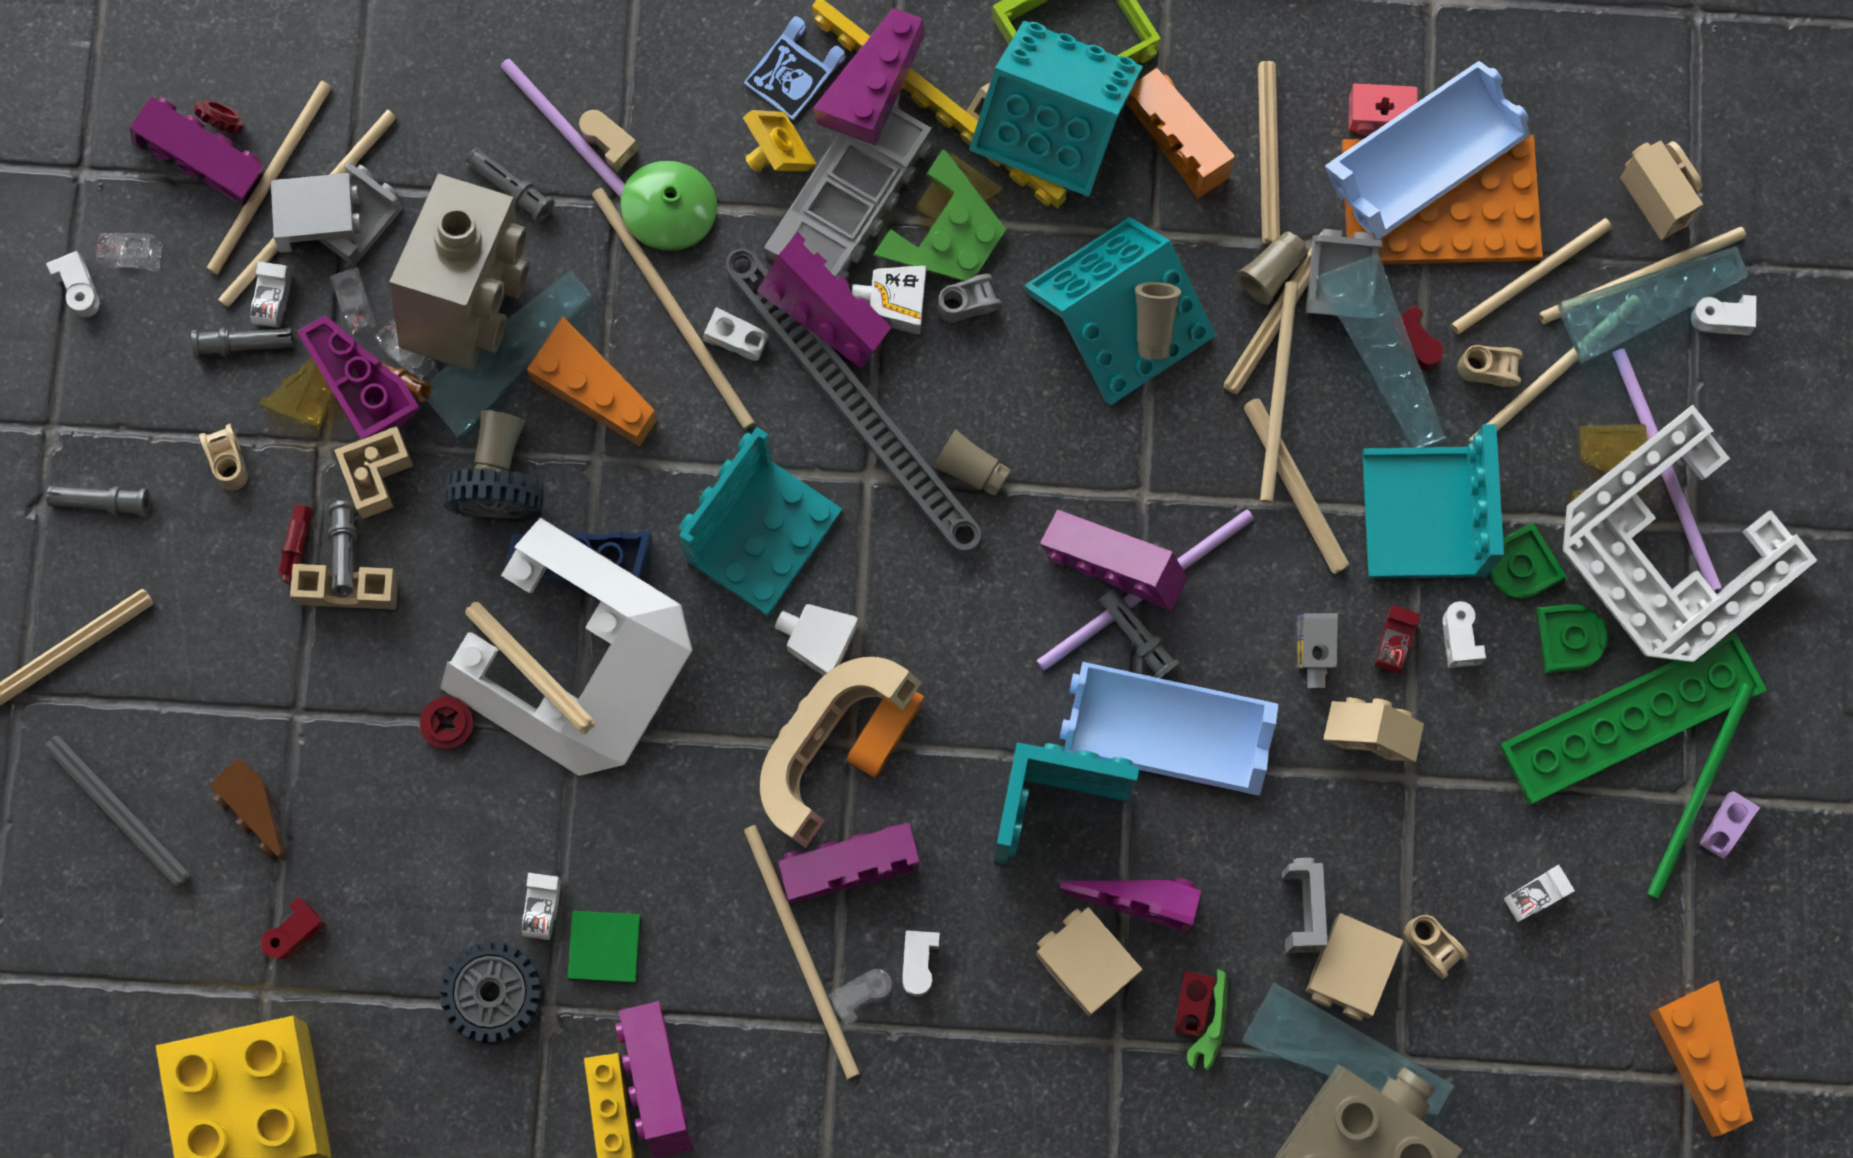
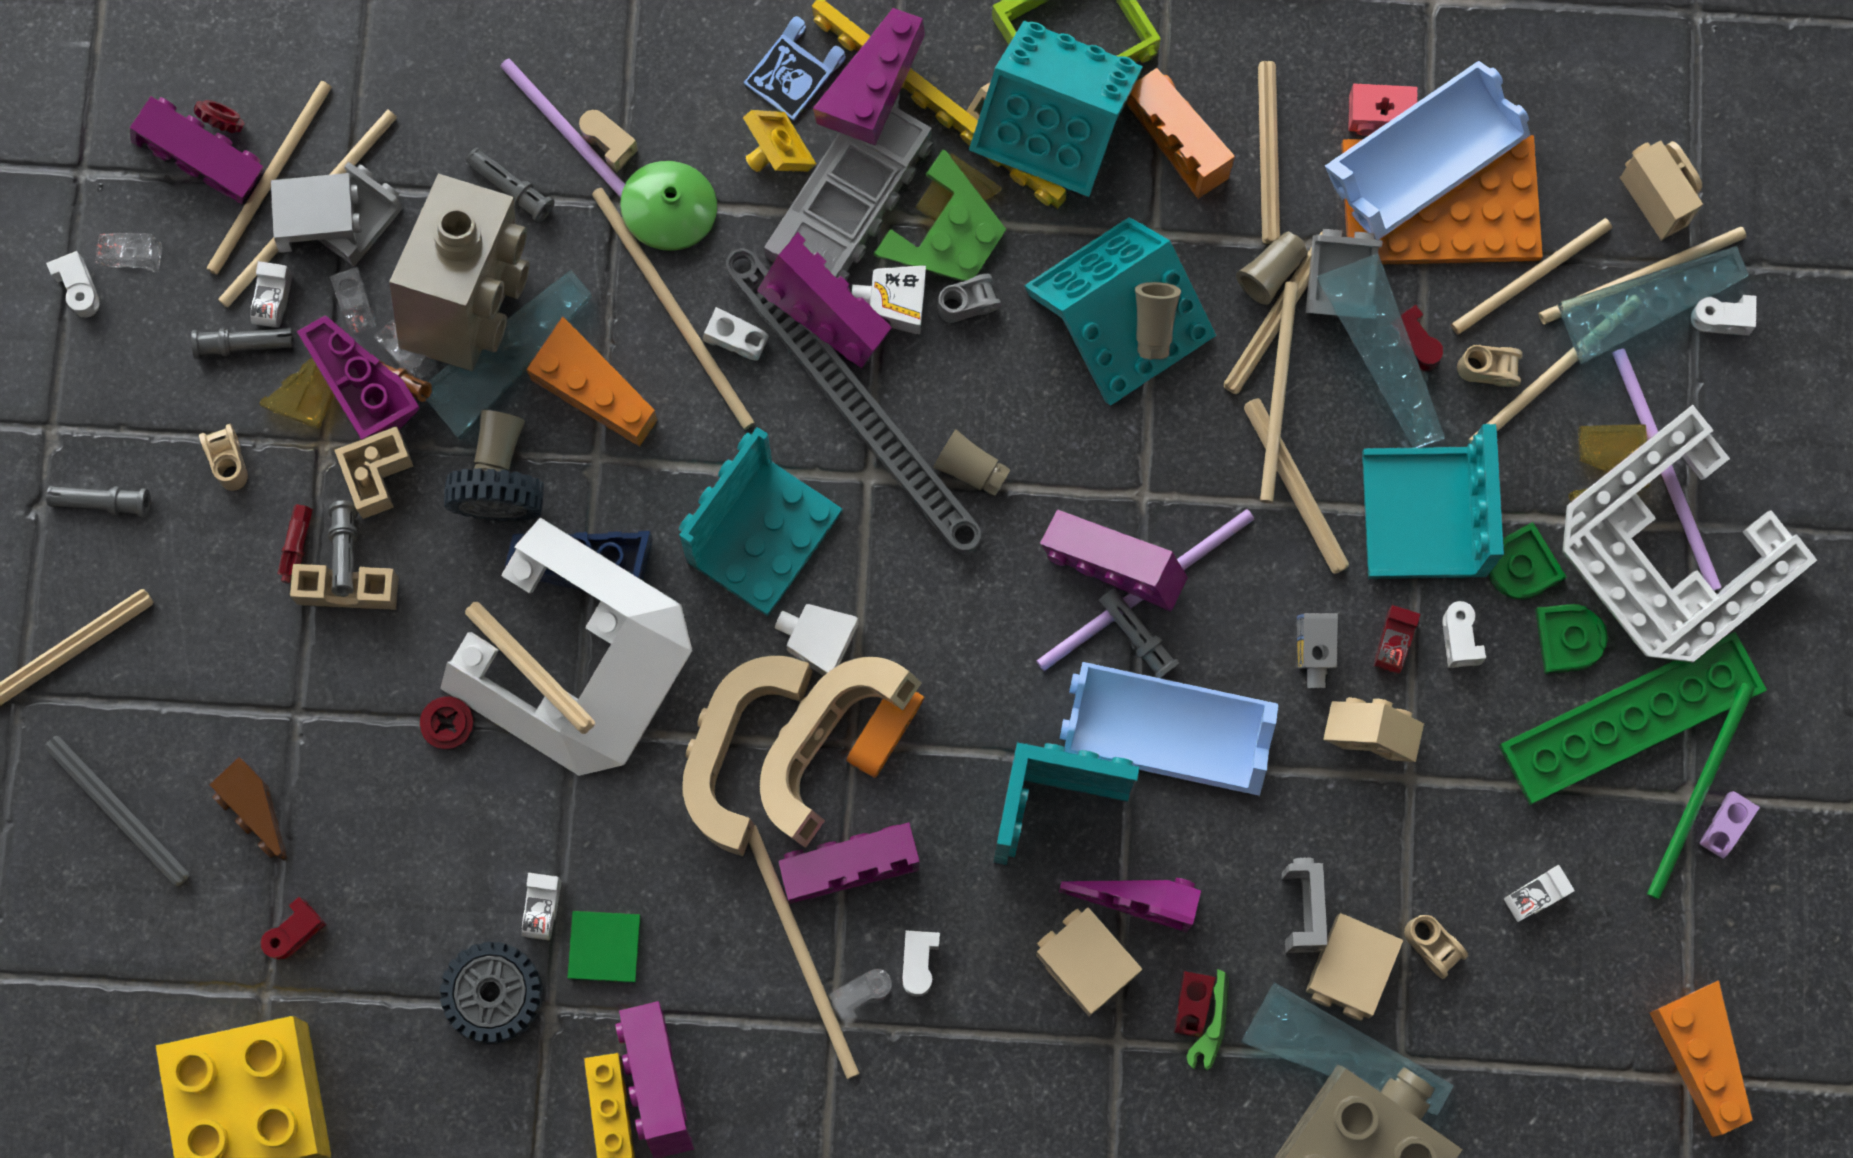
none -> tan arch [683,656,813,856]

